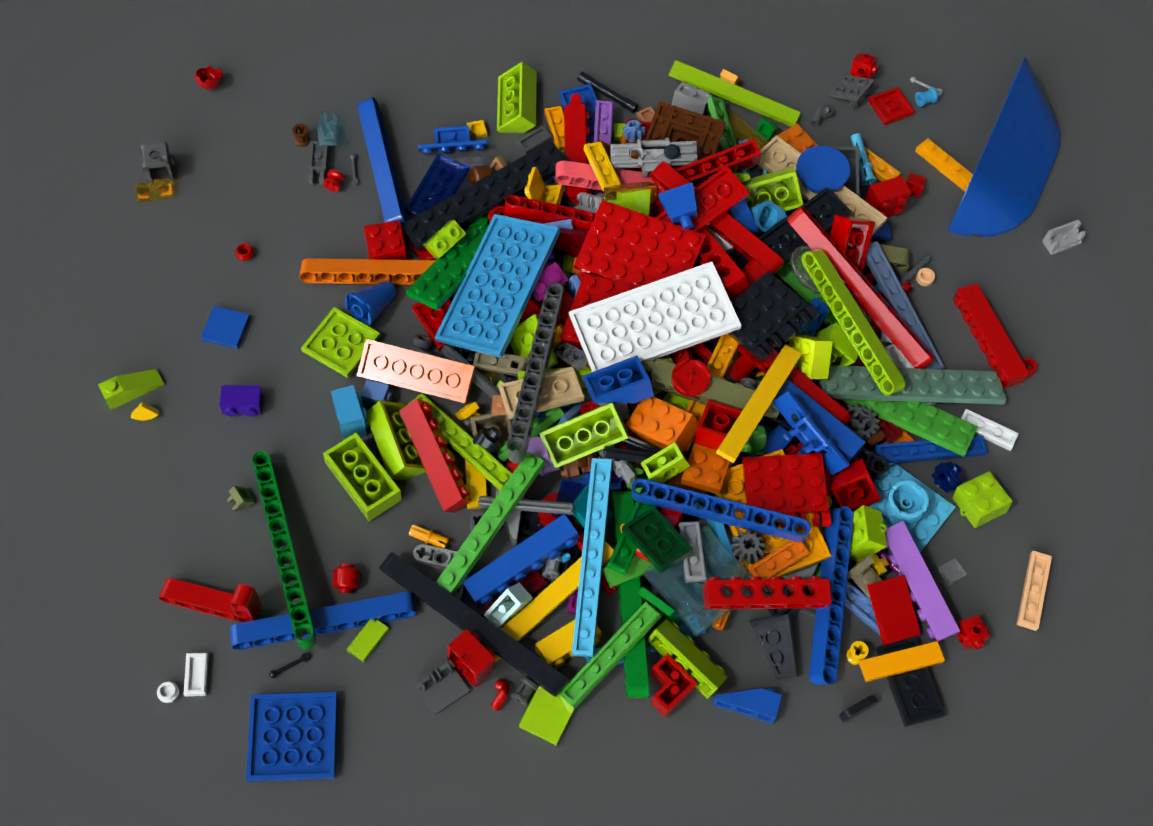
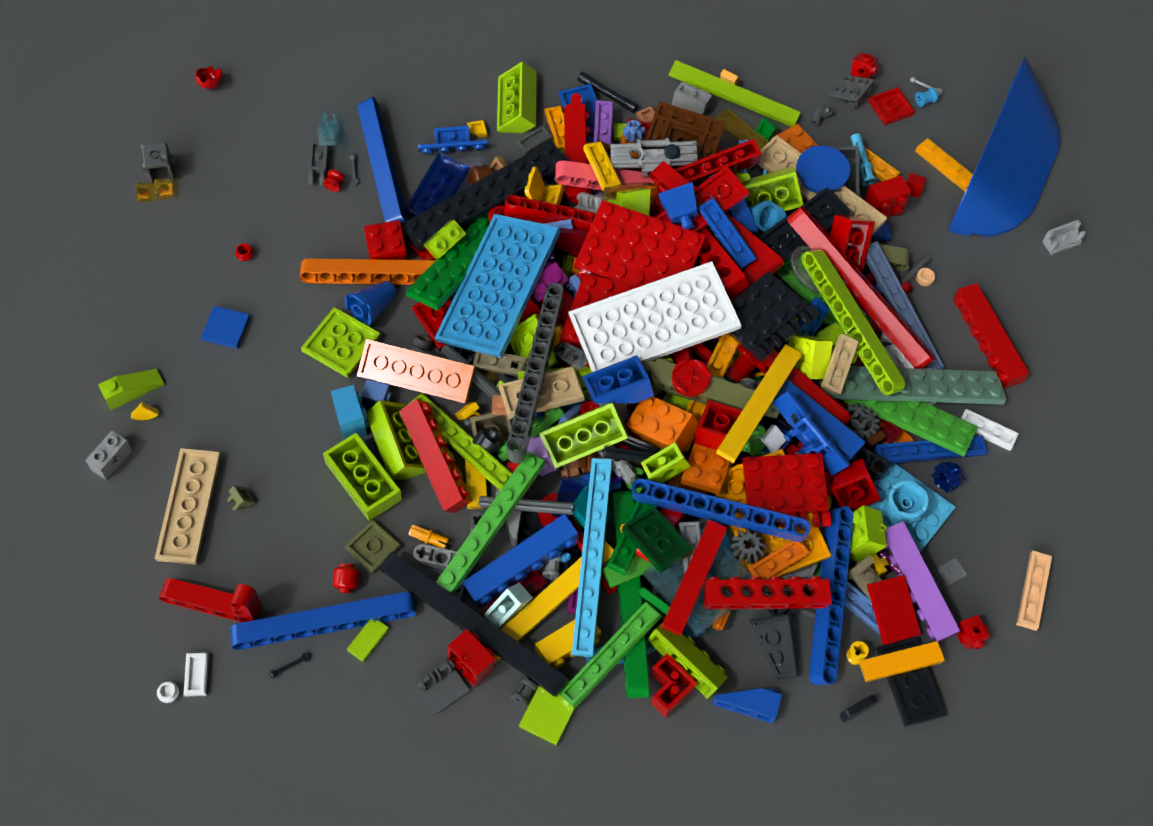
dark purple brick [219,385,263,417] -> none
blue plate [246,692,337,782] -> none
green beam [252,451,316,650] -> none
reddish brown bush [292,124,310,147] -> none
red arm [490,679,509,711] -> none
bright green plate [706,96,737,151] -> none
lime brick [952,471,1013,528] -> none
red bush [1022,358,1038,377] -> none
none -> light grey brick [85,431,132,480]
none -> tan plate [155,448,221,565]
none -> olive tile [344,520,401,575]
none -> red tile [661,520,727,636]
none -> blue tile [697,198,757,270]
none -> white tile [761,425,786,453]
none -> tan plate [821,334,859,395]

